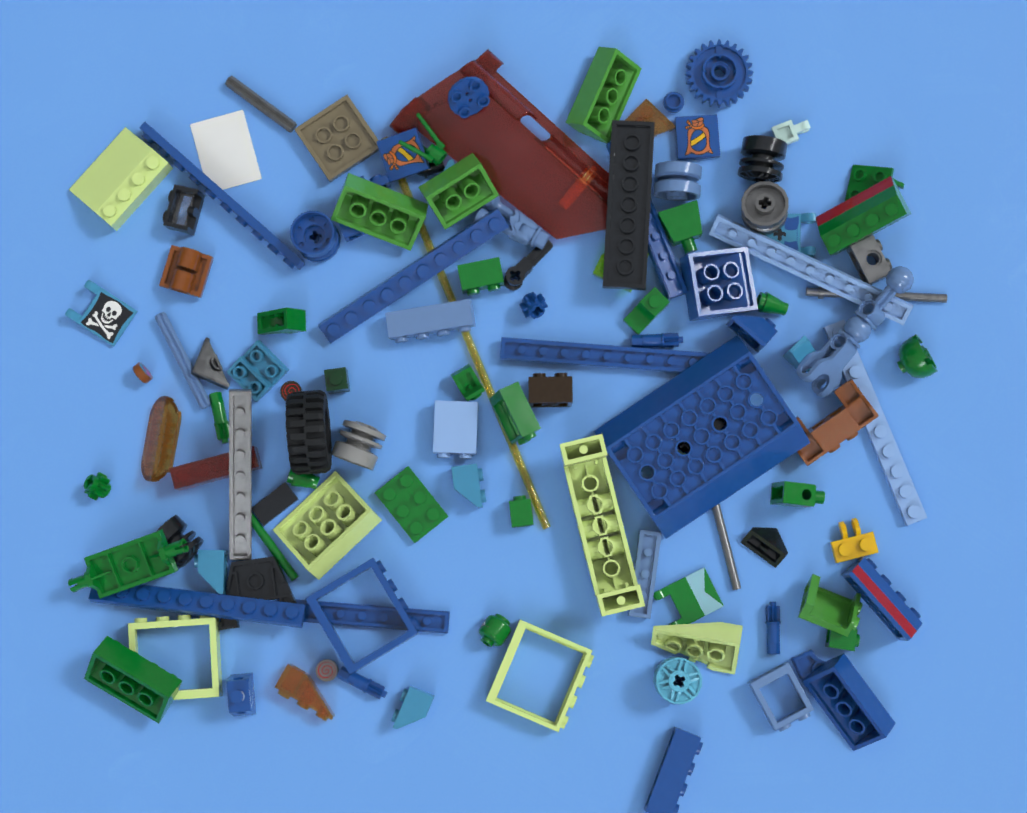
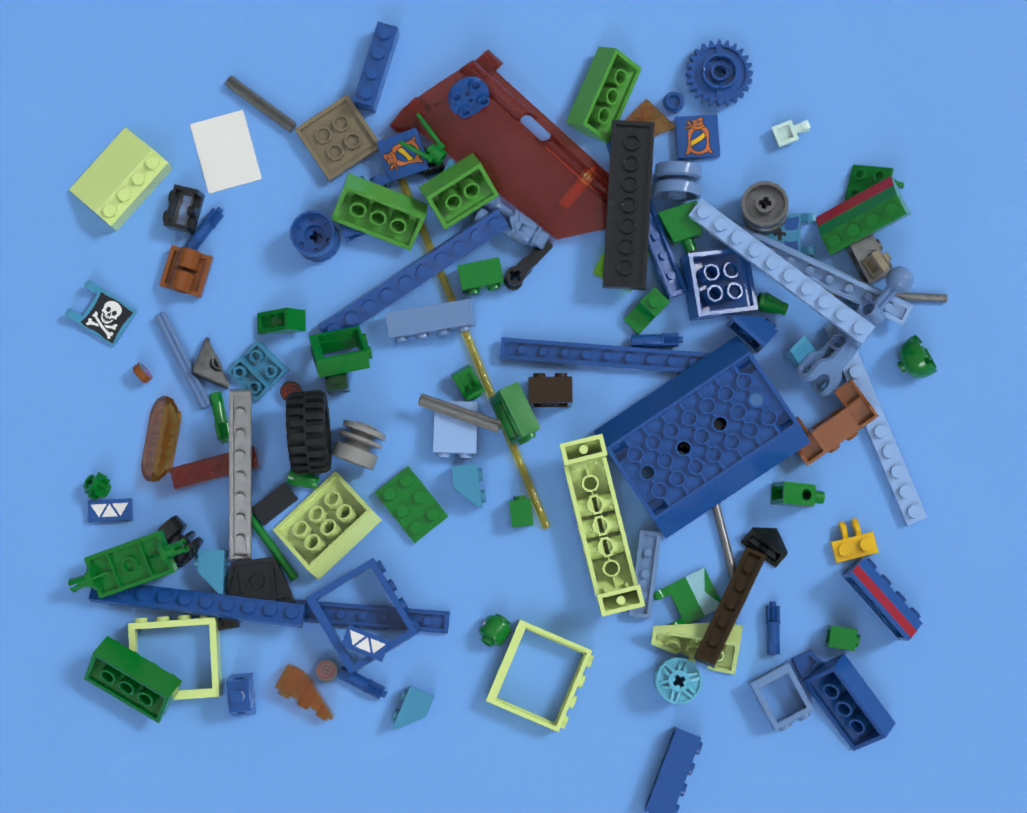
blue plate [139,122,305,270] -> none
blue gear [519,292,548,319] -> none
black wheel [738,135,787,183] -> none
bright green panel [798,574,863,637] -> none
none -> blue tile [88,498,133,522]
none -> blue piece [185,206,224,251]
none -> green window [309,326,372,378]
none -> blue tile [341,625,391,662]
none -> blue brick [353,21,400,113]
none -> flat silver axle [418,394,501,432]
none -> light blue plate [688,199,875,345]
none -> dark brown plate [694,547,767,668]
none -> dark tan tile [862,250,892,279]

